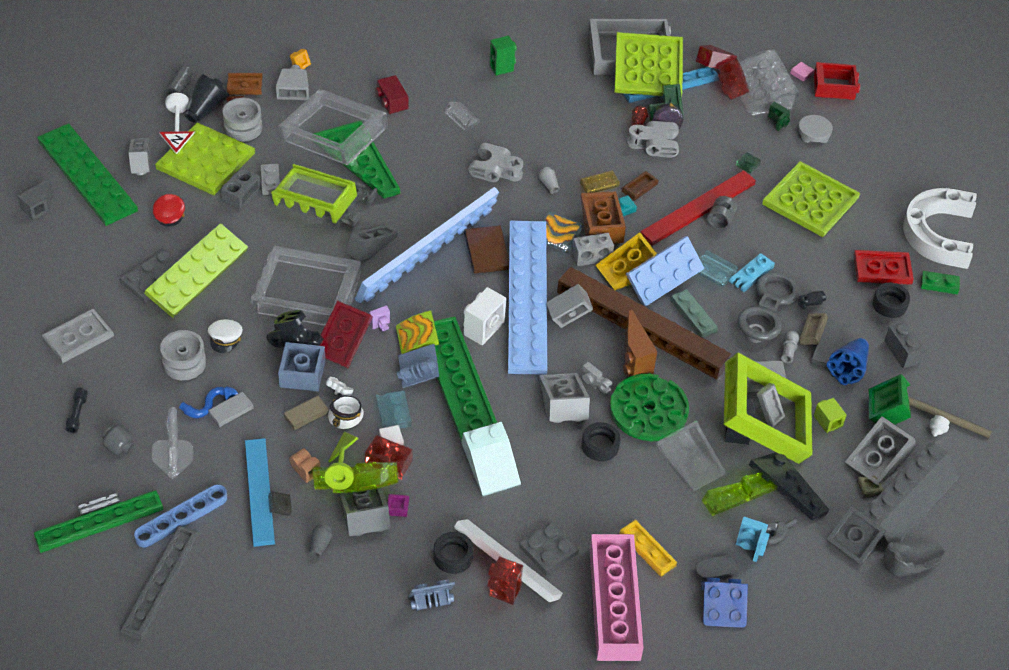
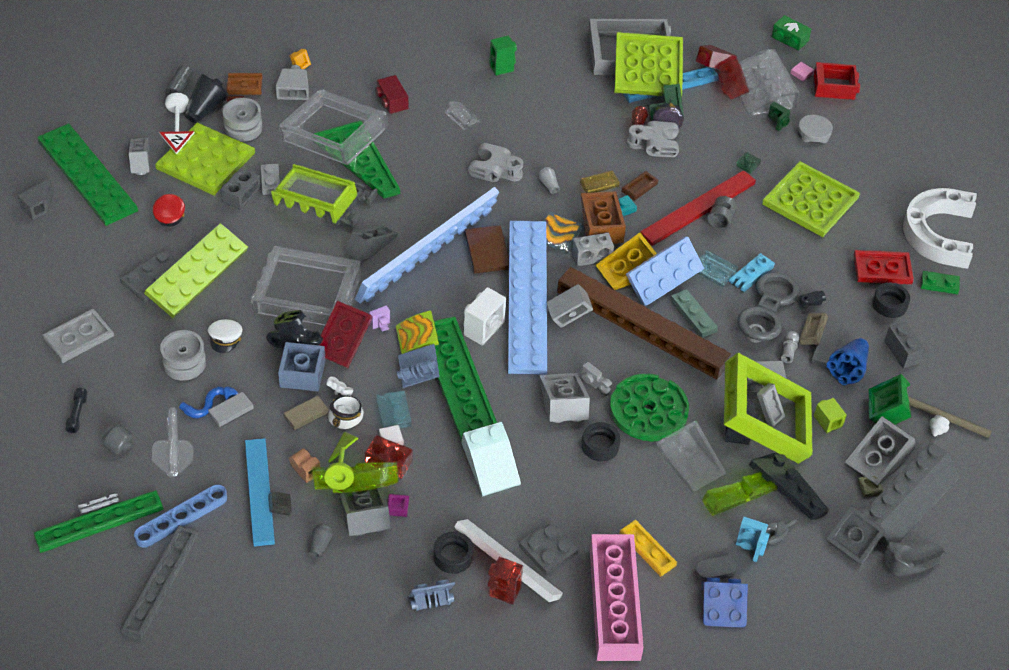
dark orange slope [623,310,657,377] -> none
none -> green brick [771,15,812,51]

